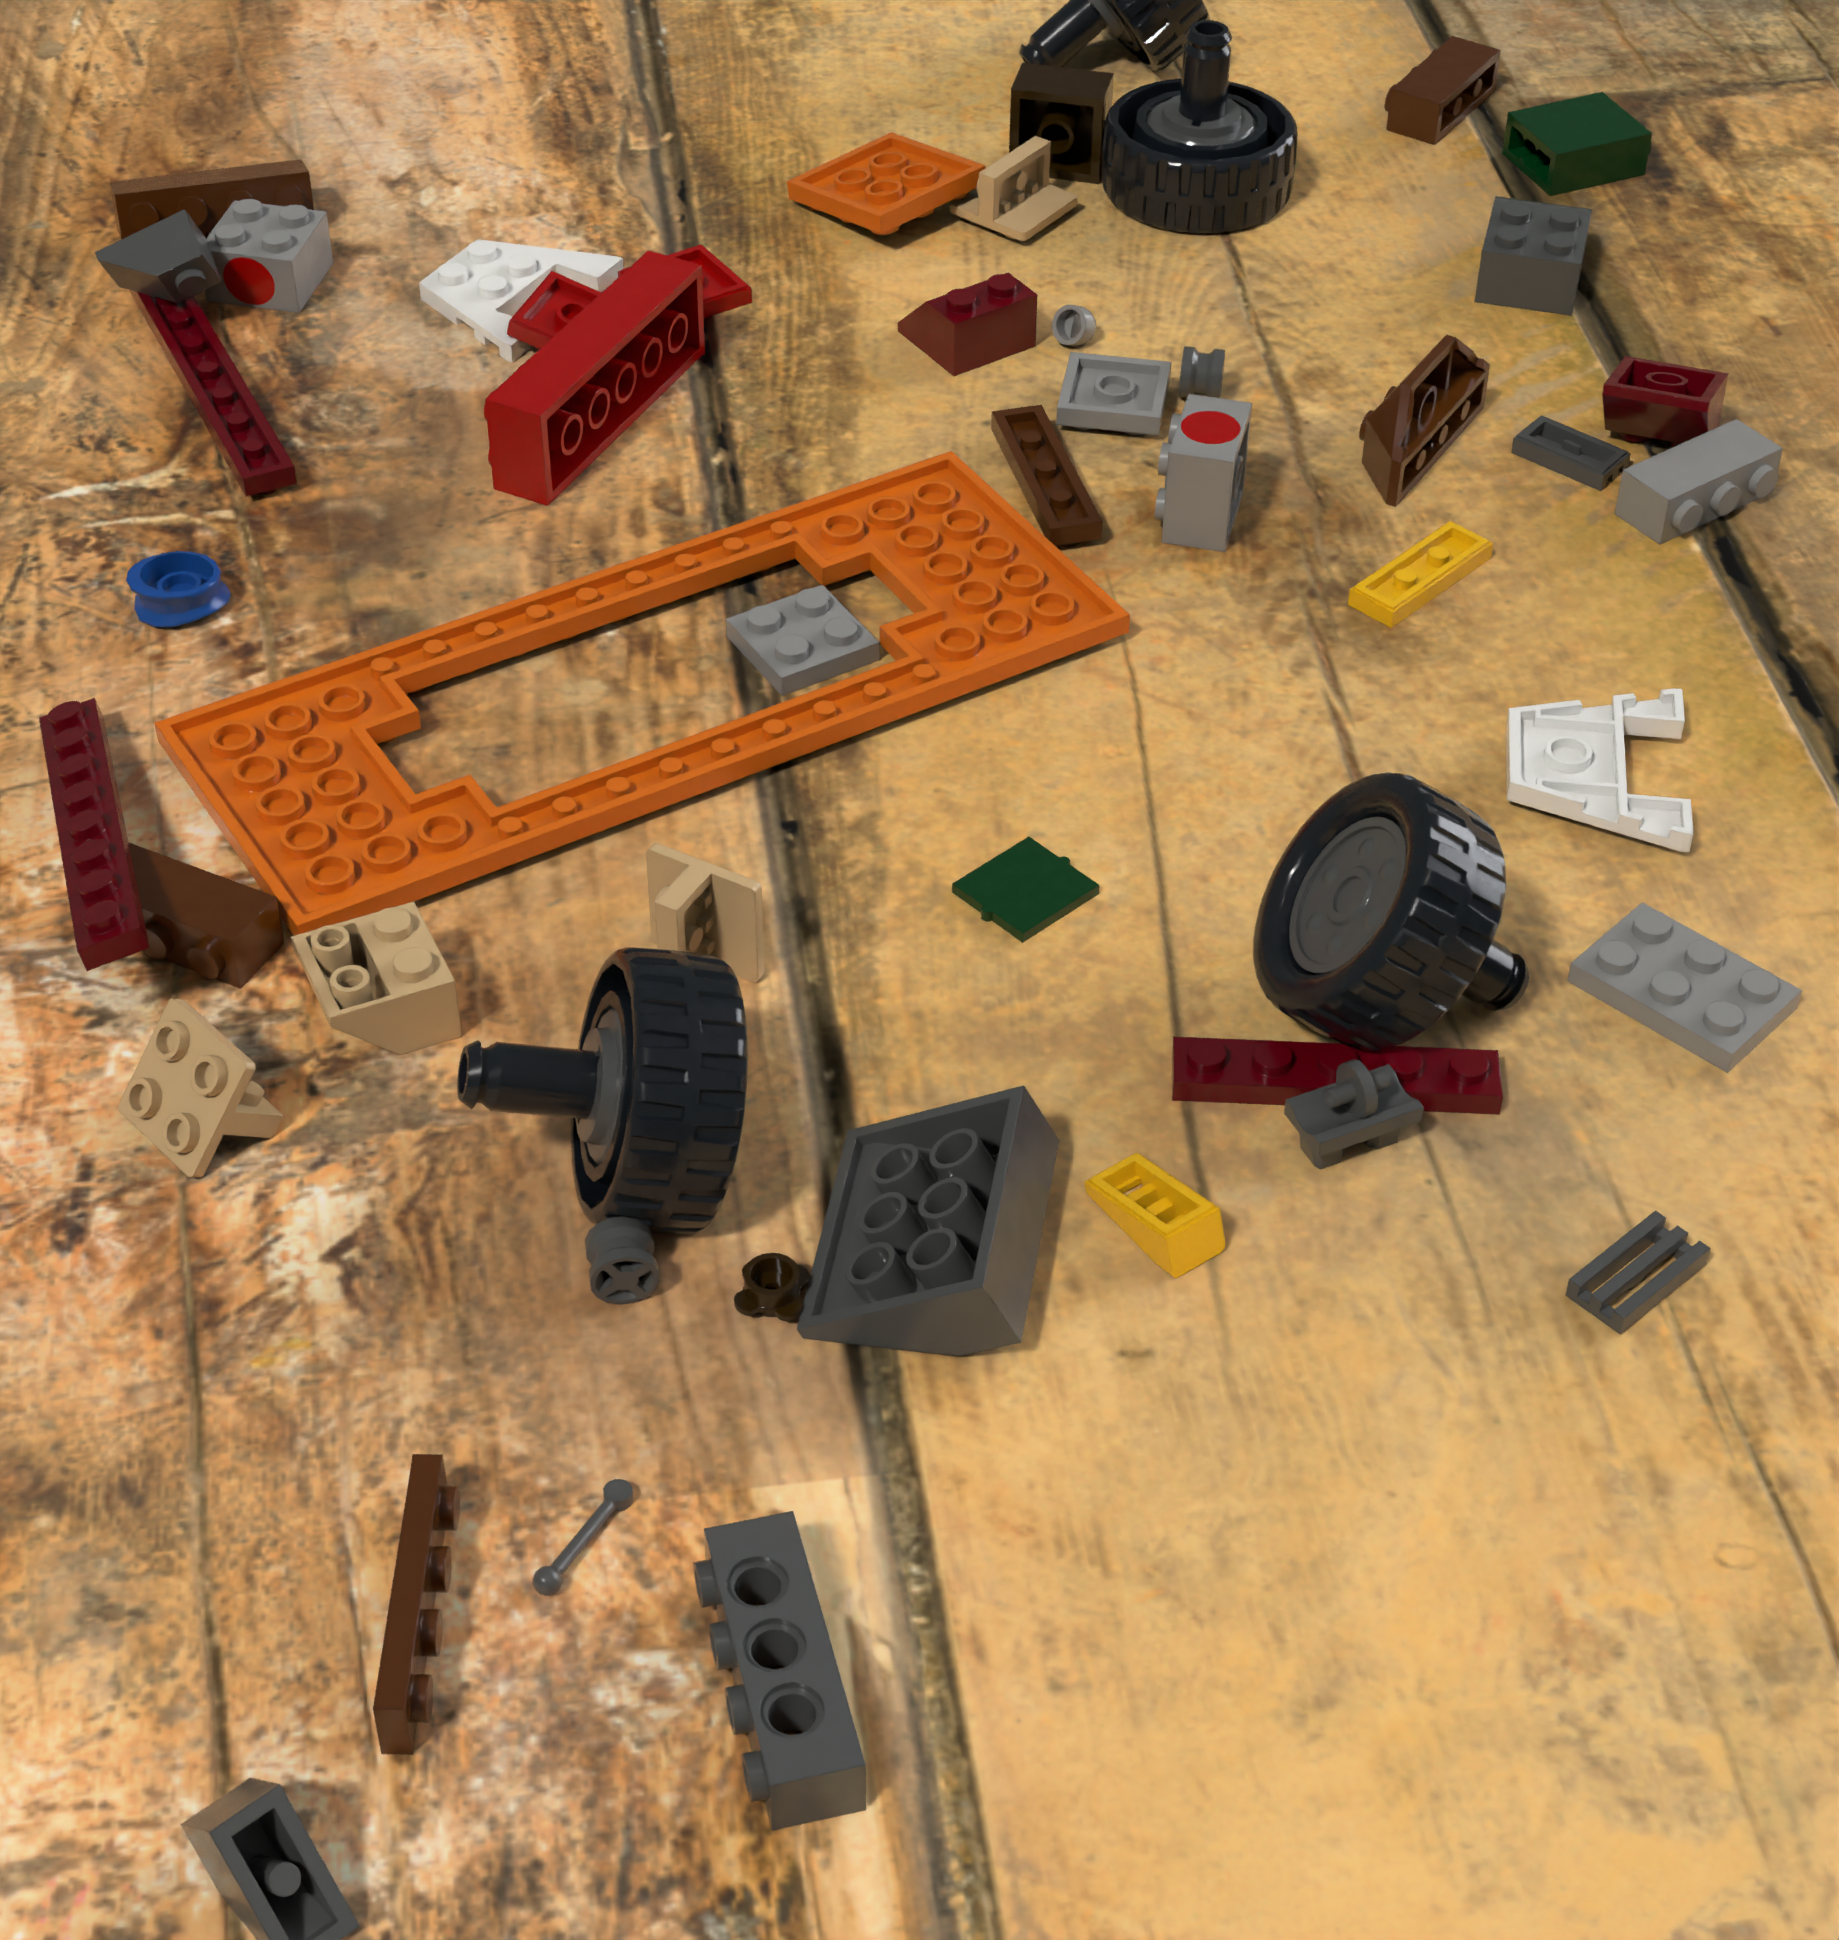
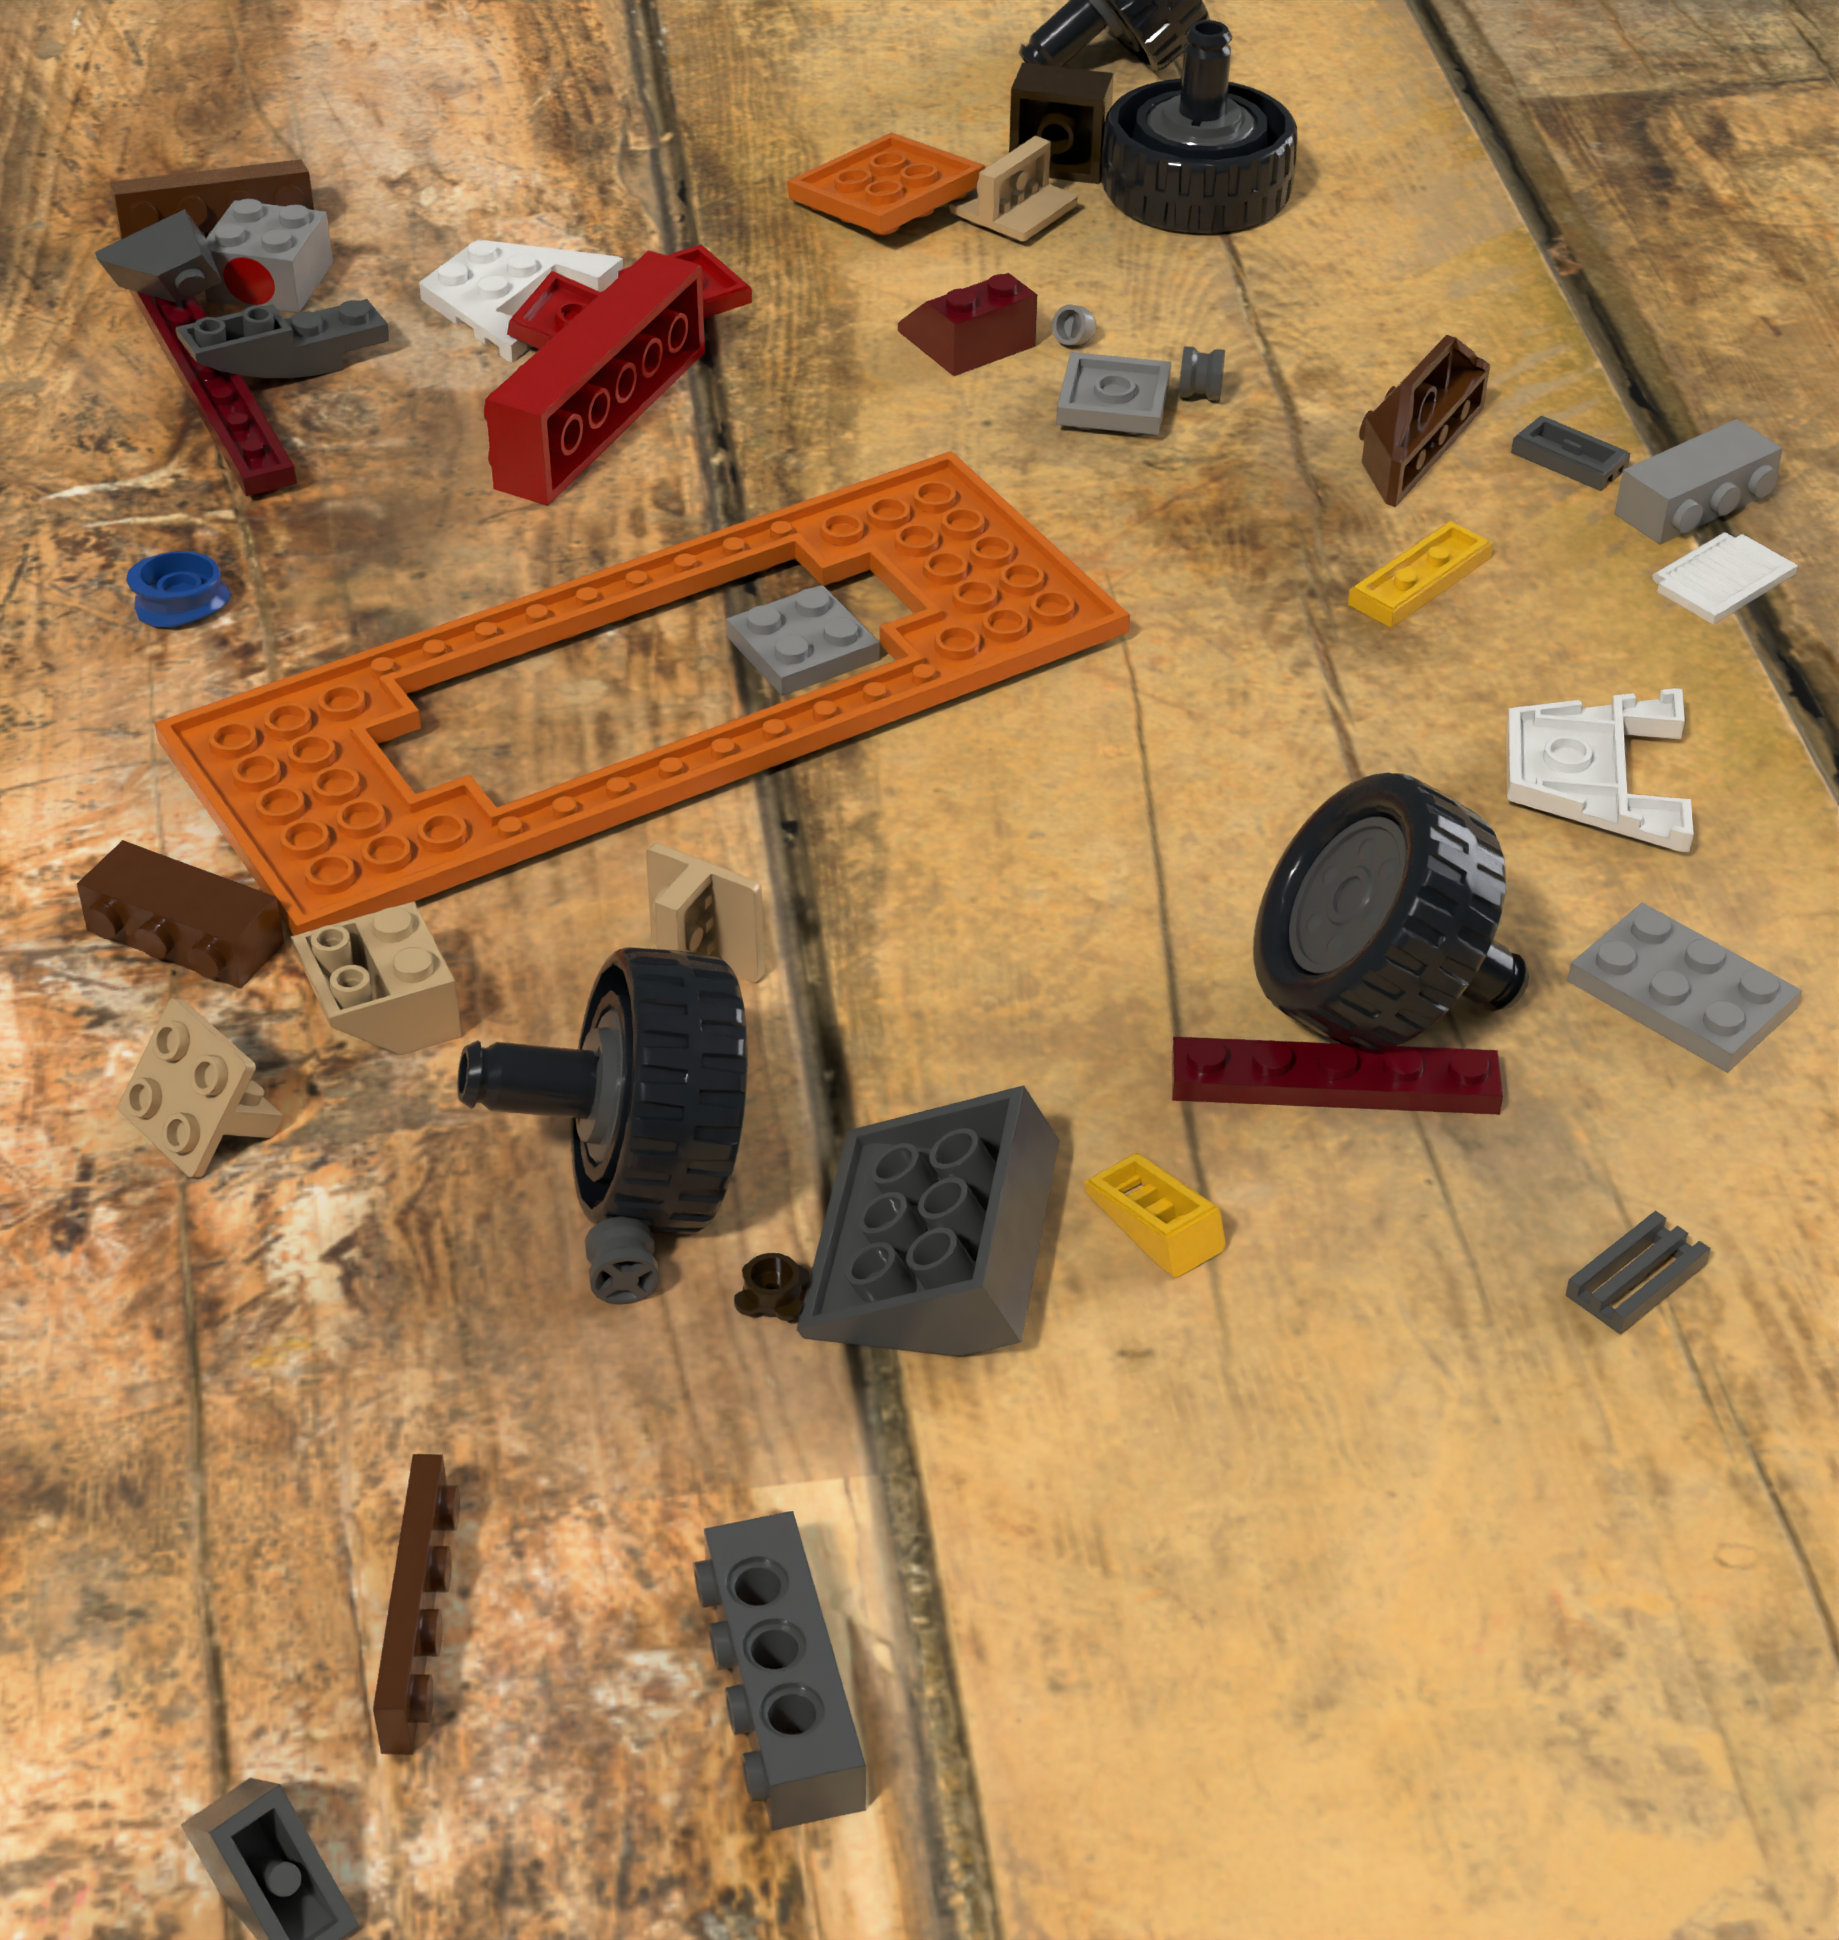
dark red plate [39,698,150,971] -> none
dark grey hinge [533,1479,633,1596] -> none
dark green piece [952,836,1099,943] -> none
reddish brown plate [991,405,1103,546] -> none
light grey brick [1155,394,1252,552] -> none
dark grey hips [1284,1059,1424,1169] -> none
reddish brown brick [1385,36,1501,145] -> none
dark grey brick [1475,196,1592,316] -> none
dark green brick [1502,92,1652,196] -> none
dark red slope [1602,356,1728,447] -> none
none -> dark grey slope [176,299,389,378]
none -> white window [1652,532,1798,625]

